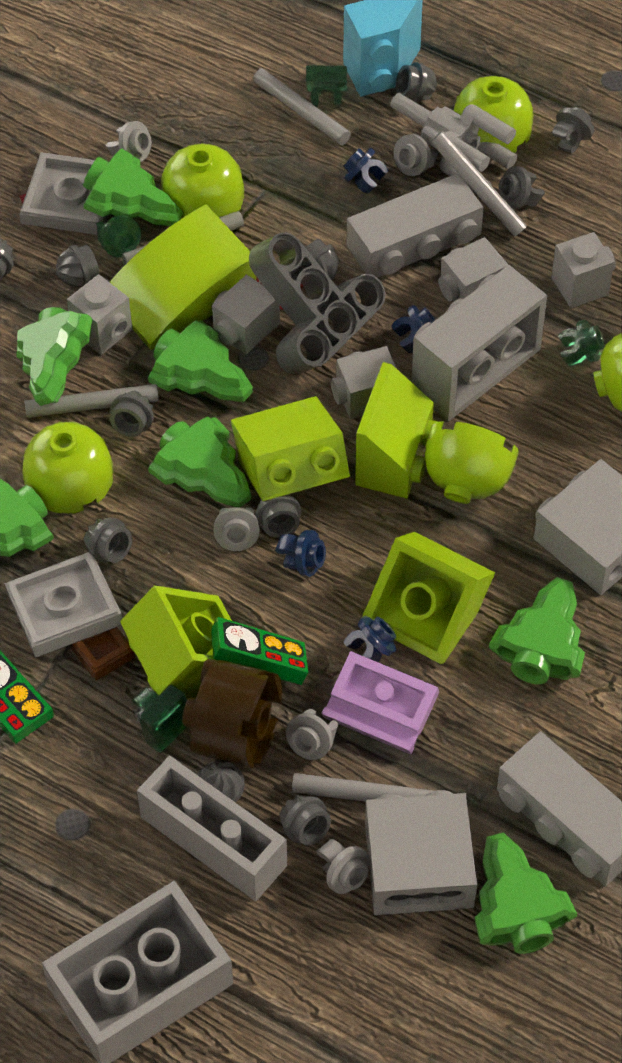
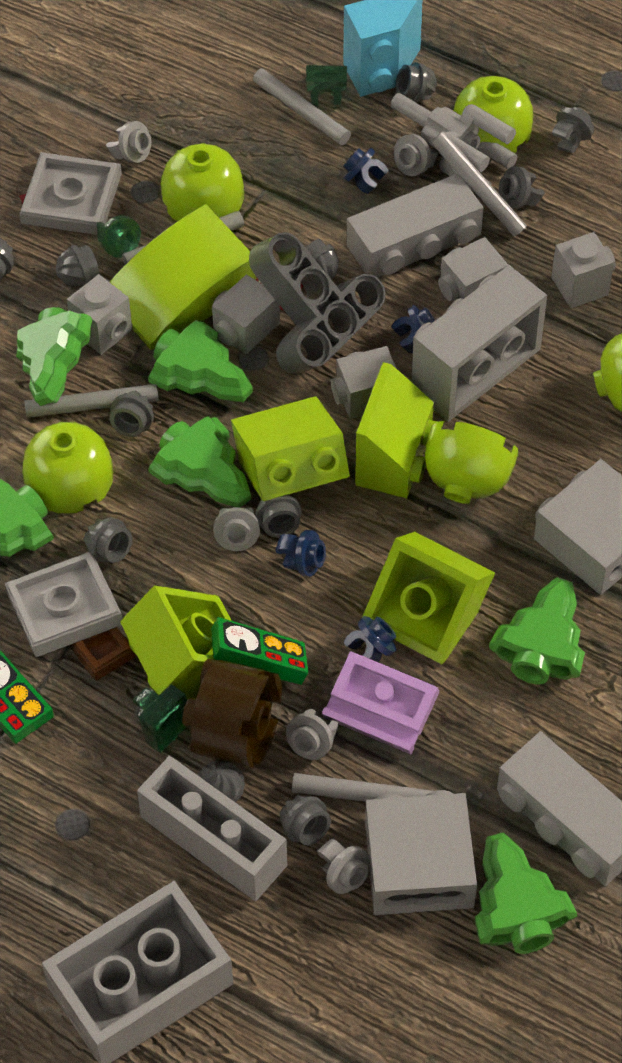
bright green rock [83,148,183,226] -> none
clear green plate [558,319,605,366] -> none

